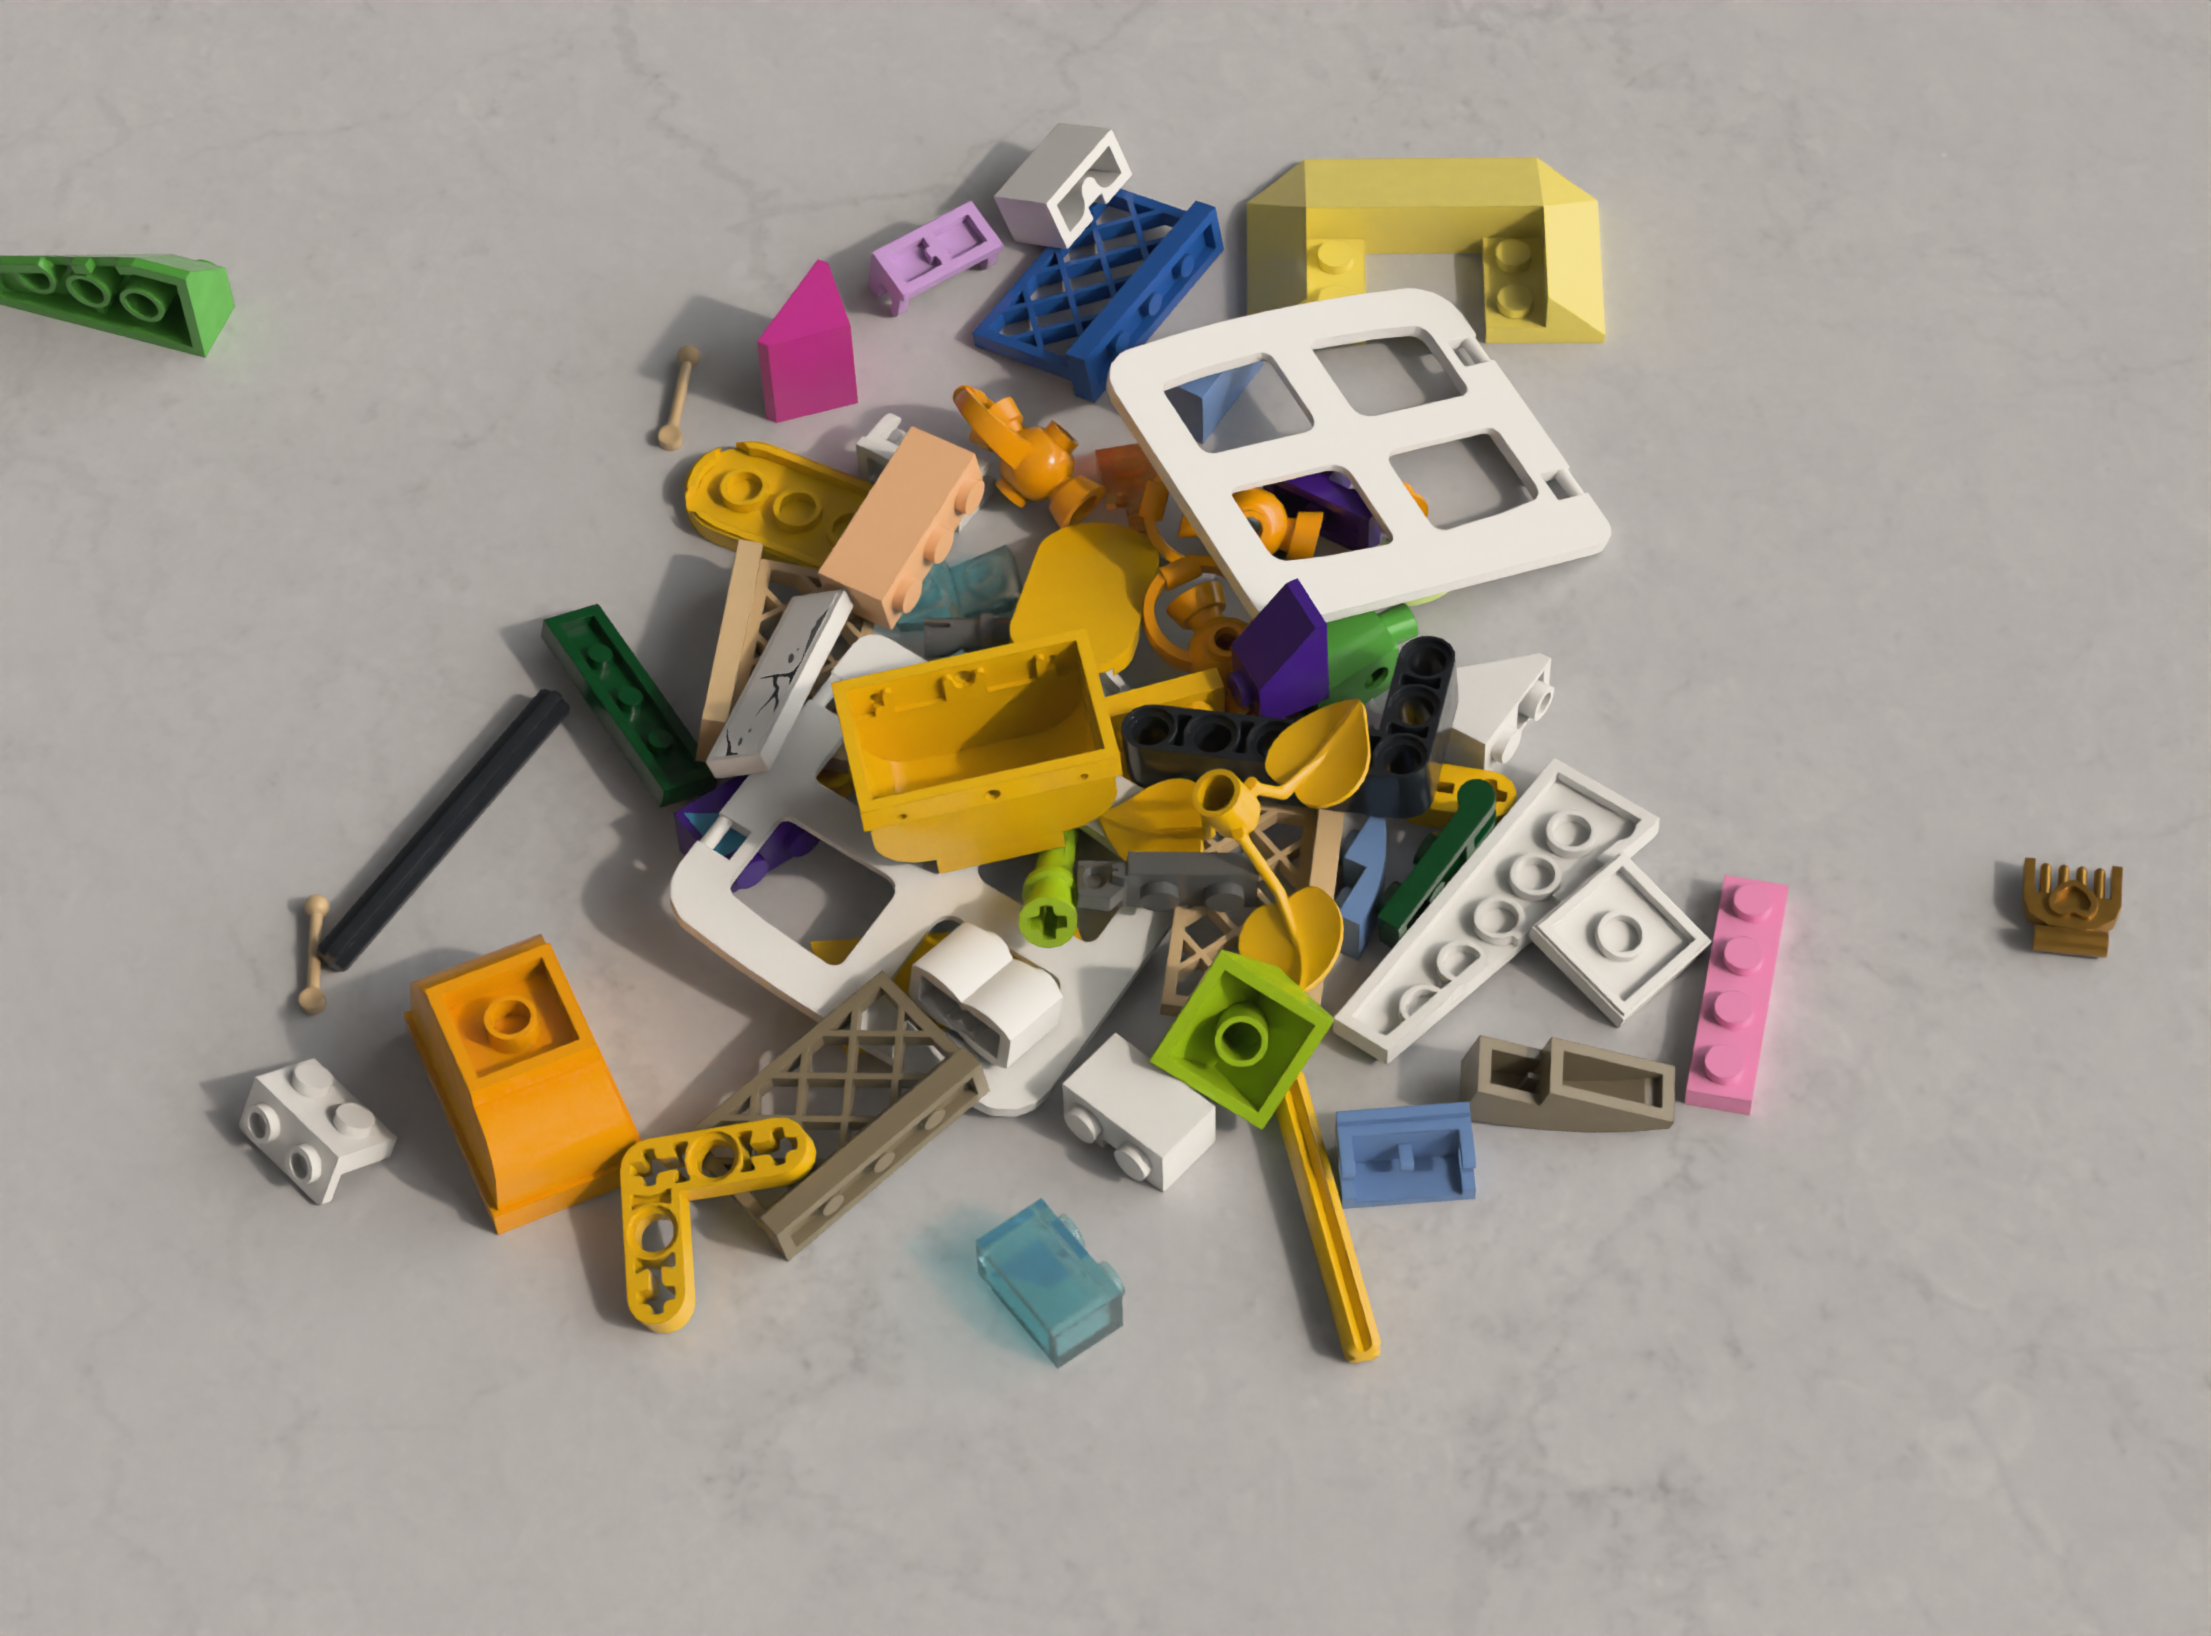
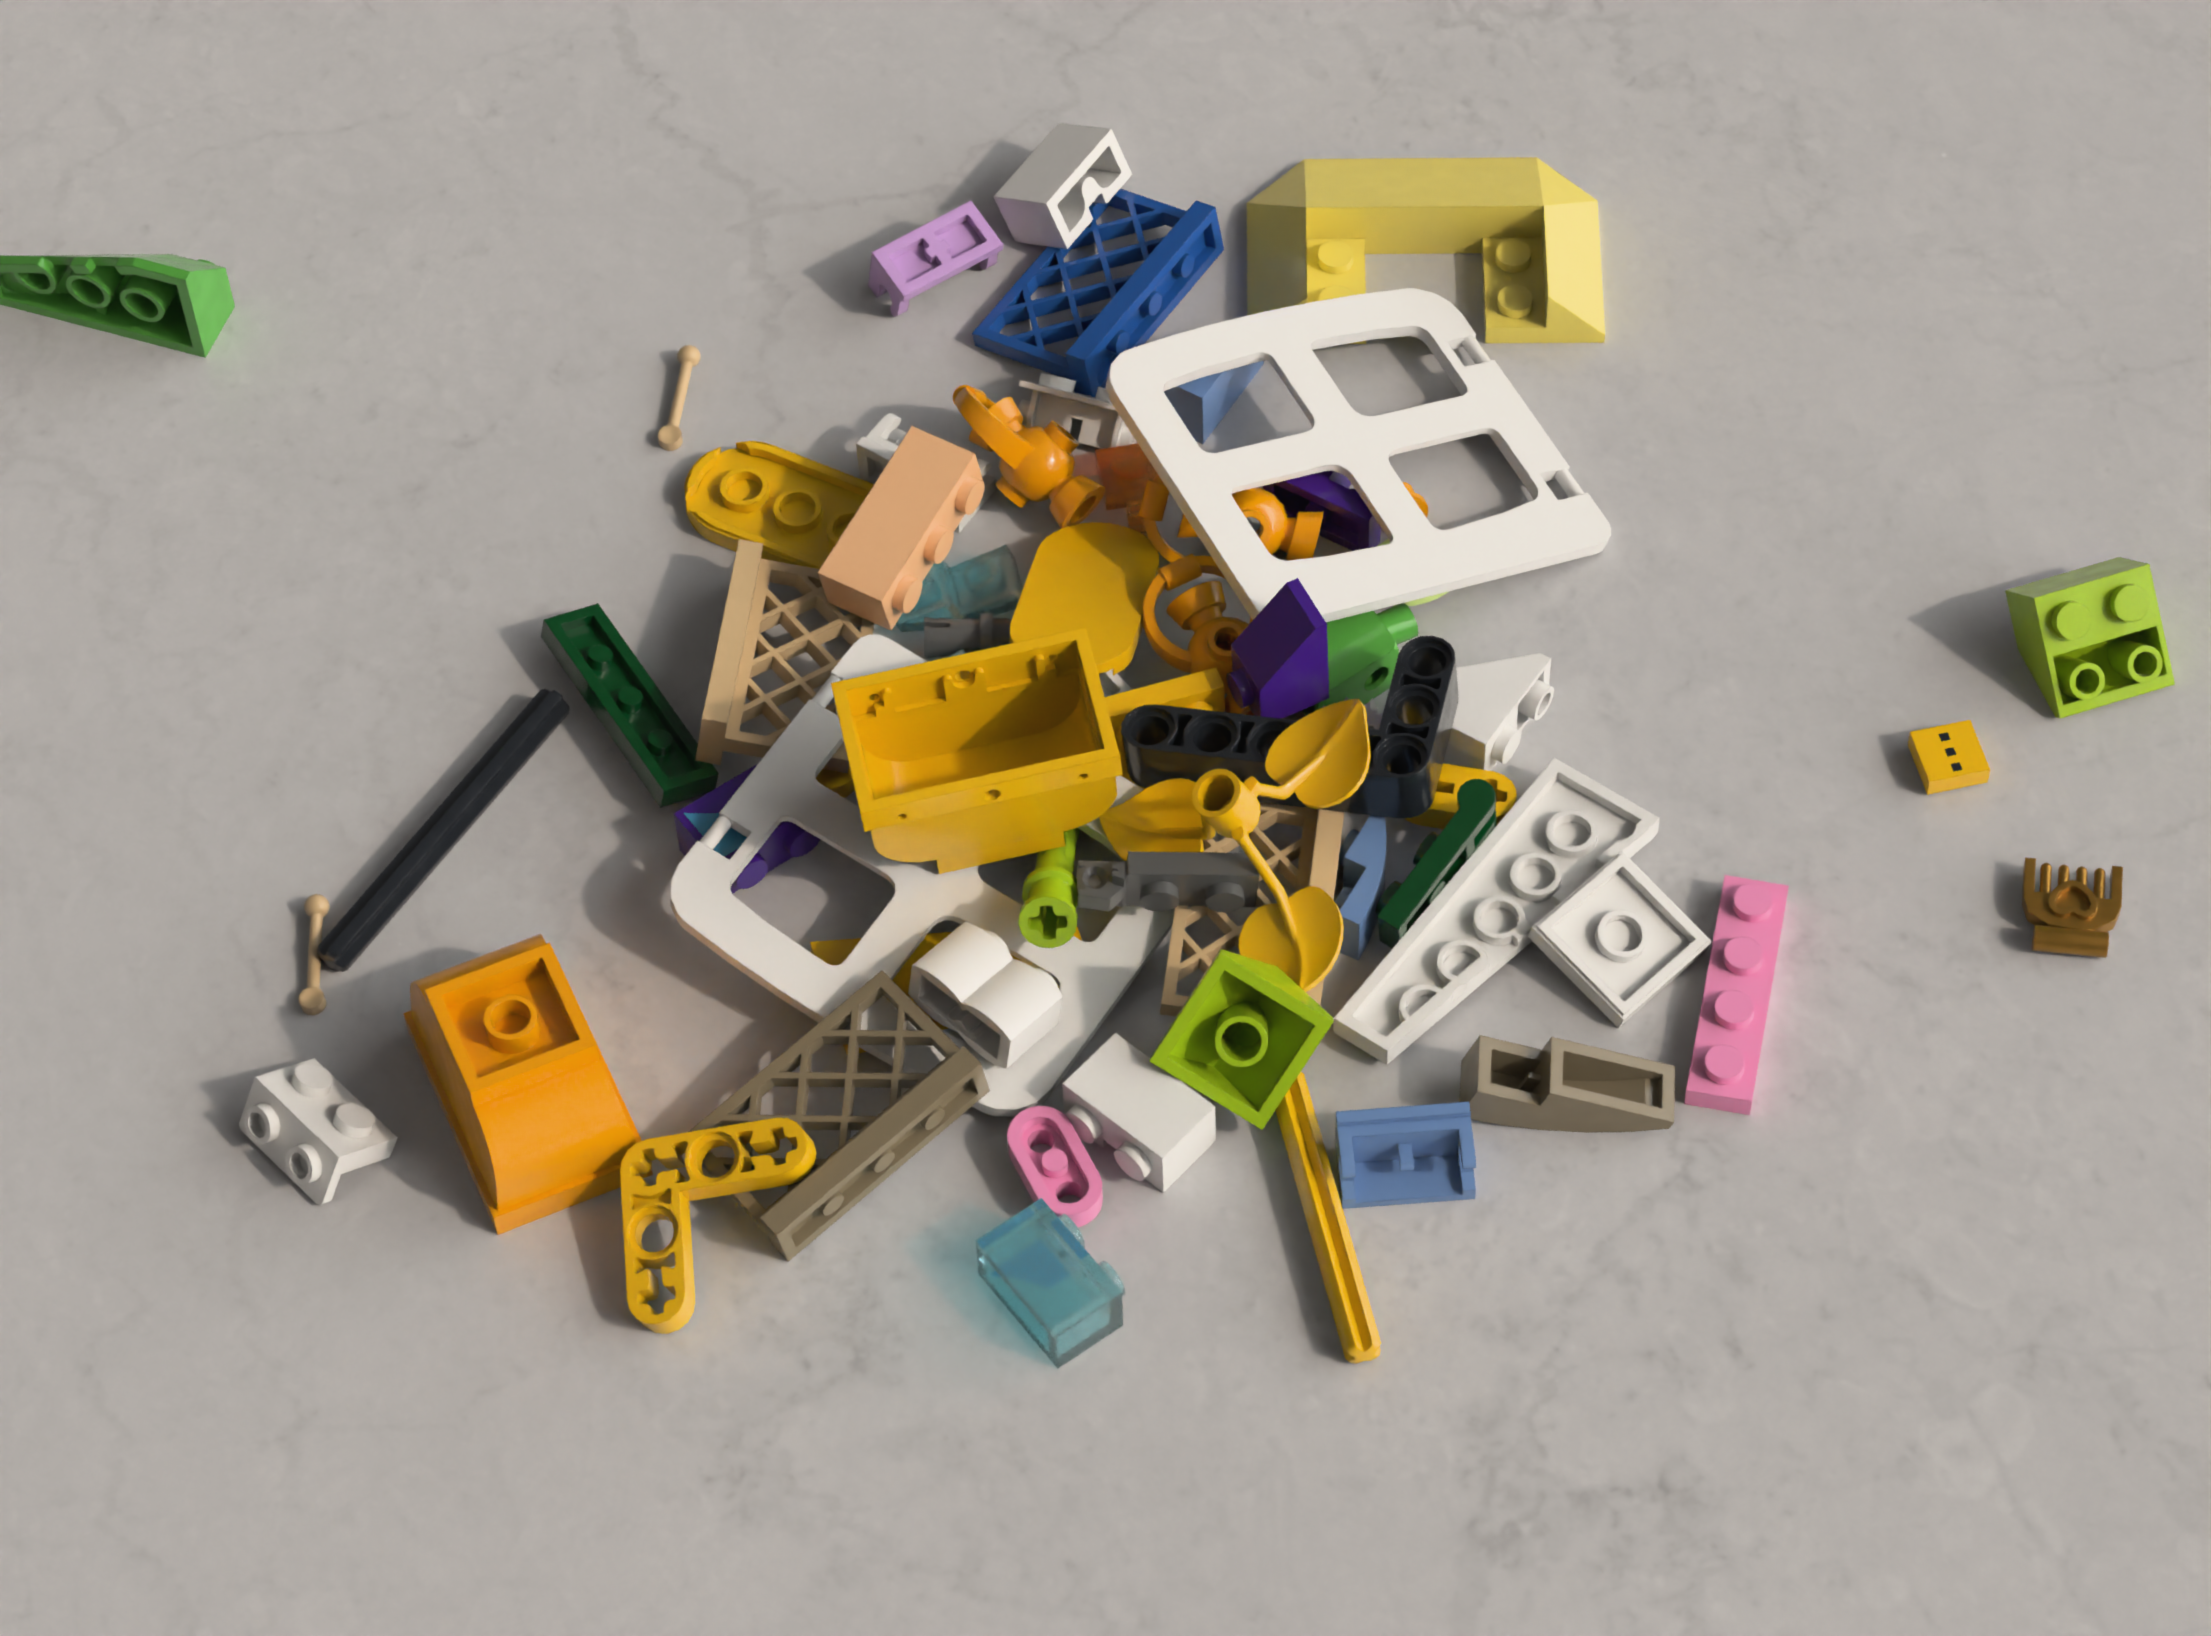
white tile [706,589,854,778] -> none
dark pink slope [757,259,858,423] -> none
none -> bright pink plate [1007,1106,1103,1229]
none -> white hinge [1018,372,1136,454]
none -> yellow tile [1907,720,1990,795]
none -> lime slope [2005,557,2175,719]

